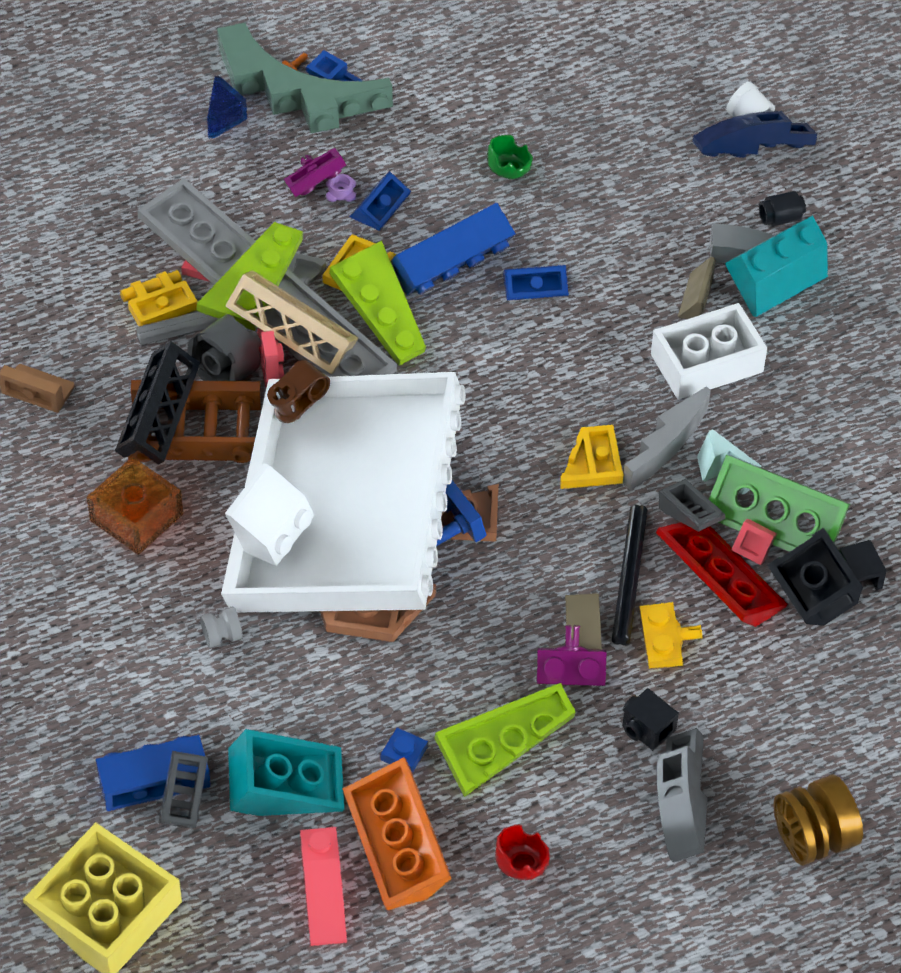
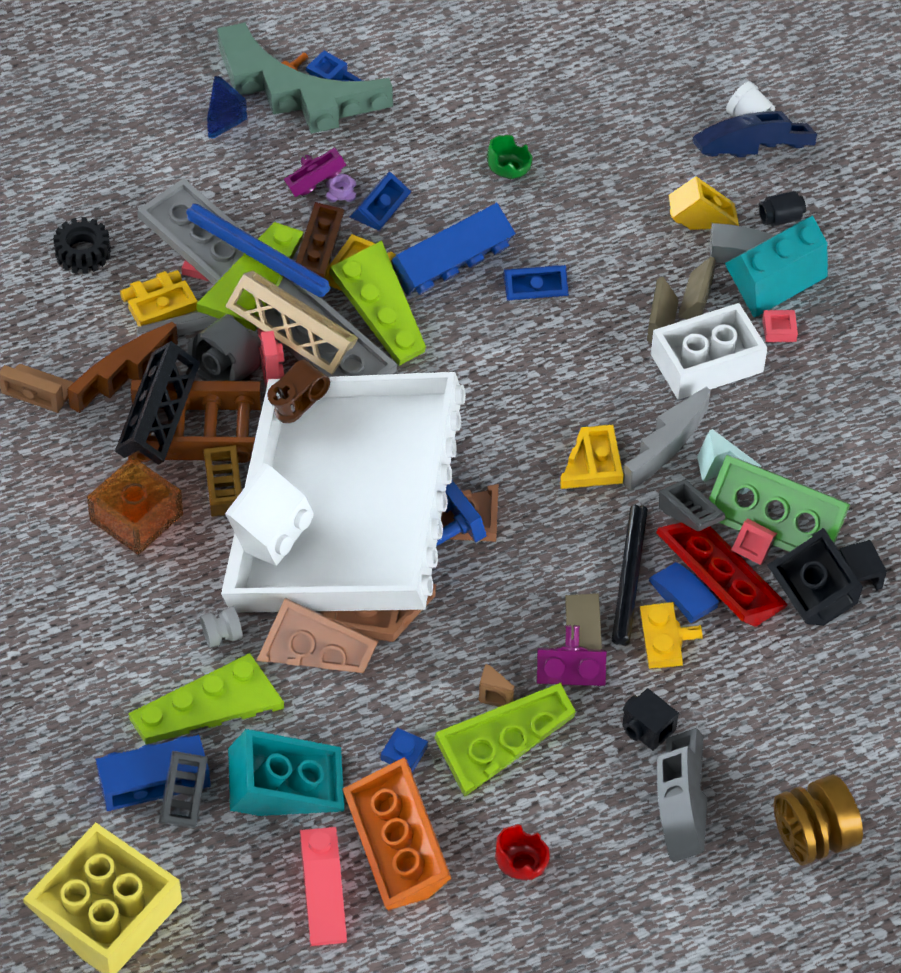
none -> black tyre [53,217,111,274]
none -> dark orange slope [67,322,178,413]
none -> lime wing [129,653,284,745]
none -> blue axle [186,204,330,297]
none -> pearl gold slope [203,445,242,517]
none -> nougat wing [256,598,379,673]
none -> reddish brown gear [291,202,345,283]
none -> medium nougat slope [479,664,514,707]
none -> dark tan slope [647,277,679,343]
none -> blue slope [649,562,720,624]
none -> yellow slope [668,176,739,230]
none -> coral plate [762,310,798,342]

